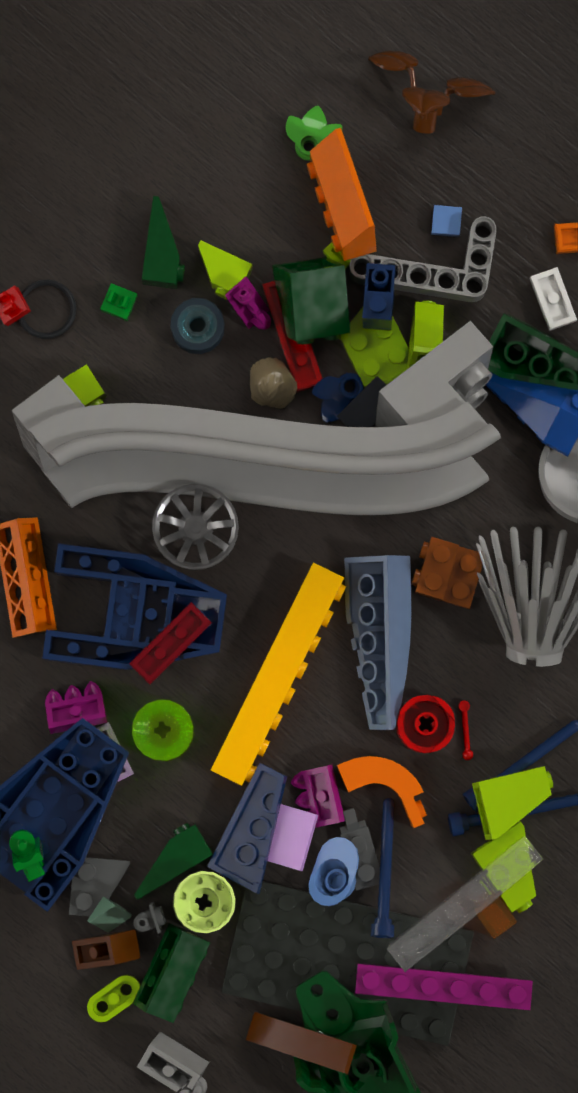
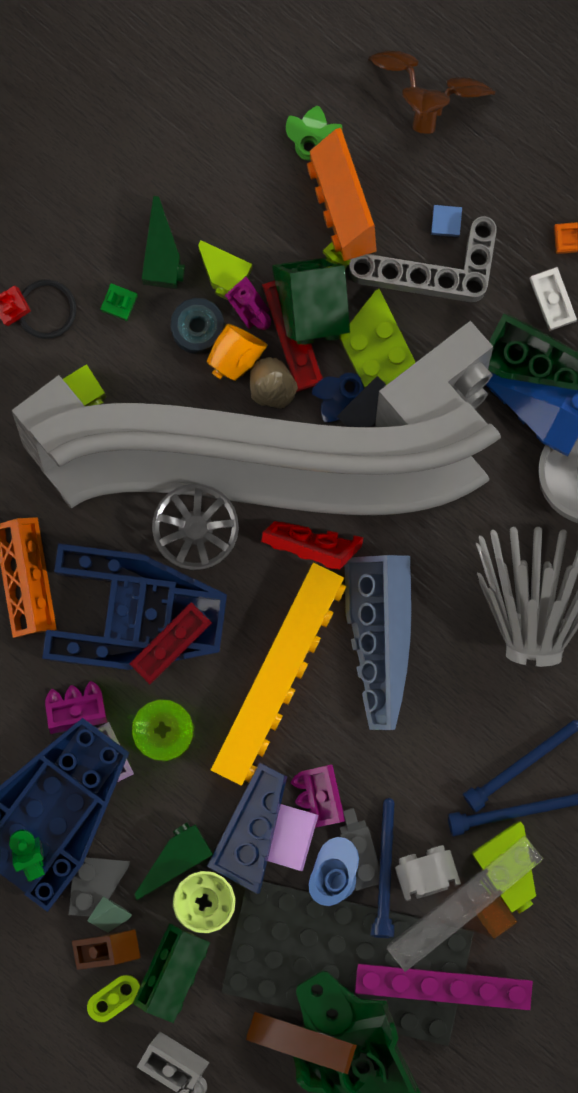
dark grey hinge [134,902,166,933] -> none
orange arch [336,756,427,828] -> none
dark blue slope [362,263,396,330] -> none
red brick [396,695,455,753] -> none
lime slope [407,301,444,369] -> none
dark orange plate [411,537,483,610] -> none
red hinge [458,700,474,761] -> none
lime slope [472,766,553,840] -> none
none -> light orange helmet [207,324,268,381]
none -> red wing [261,521,364,570]
none -> light grey brick [395,845,461,901]

